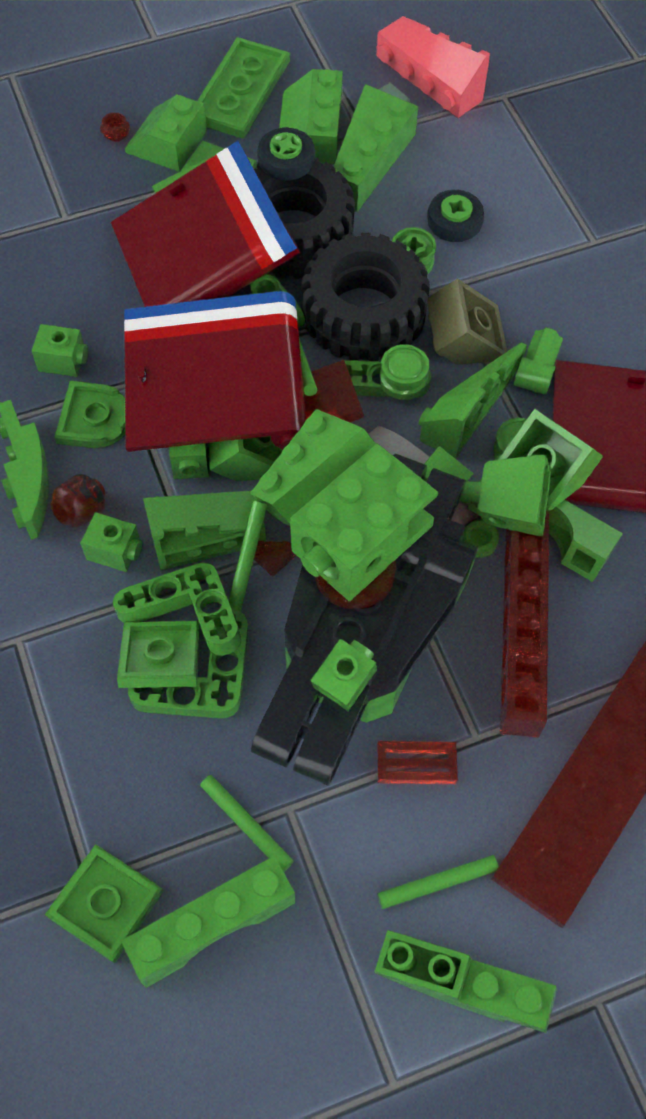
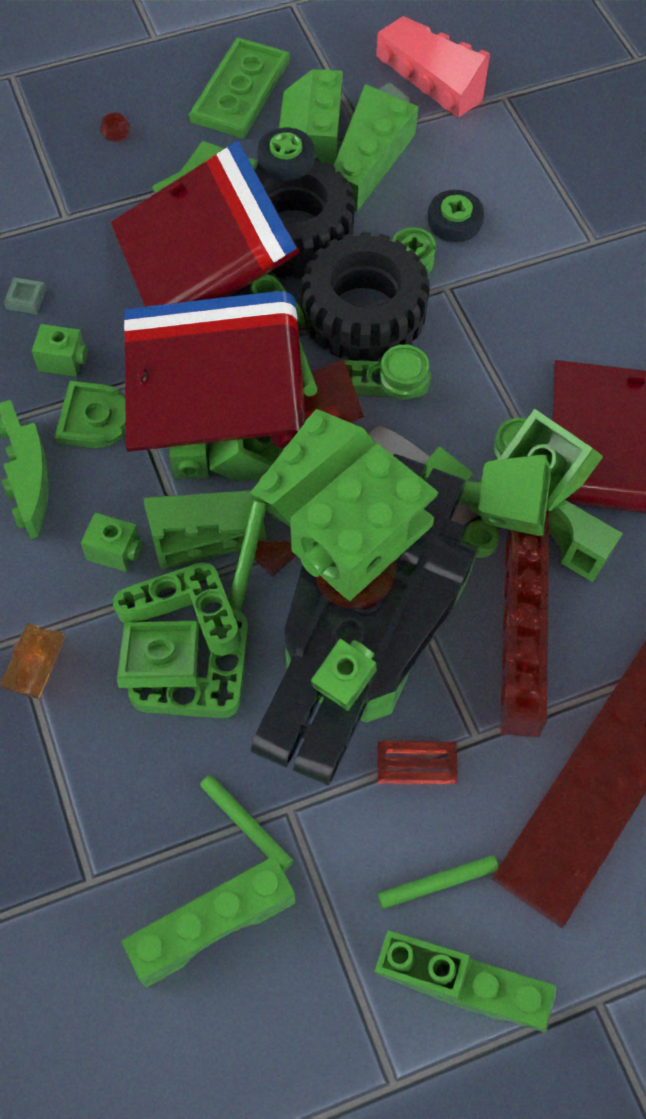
bright green tile [45,844,164,964] -> none
clear red head [50,474,105,527] -> none
bright green slope [125,94,207,172] -> none
bright green wedge [418,342,527,459] -> none
olive slope [428,278,507,364] -> none
bright green piece [514,327,563,395] -> none
none -> clear orange hips [0,623,65,699]
none -> sand green tile [4,277,47,315]

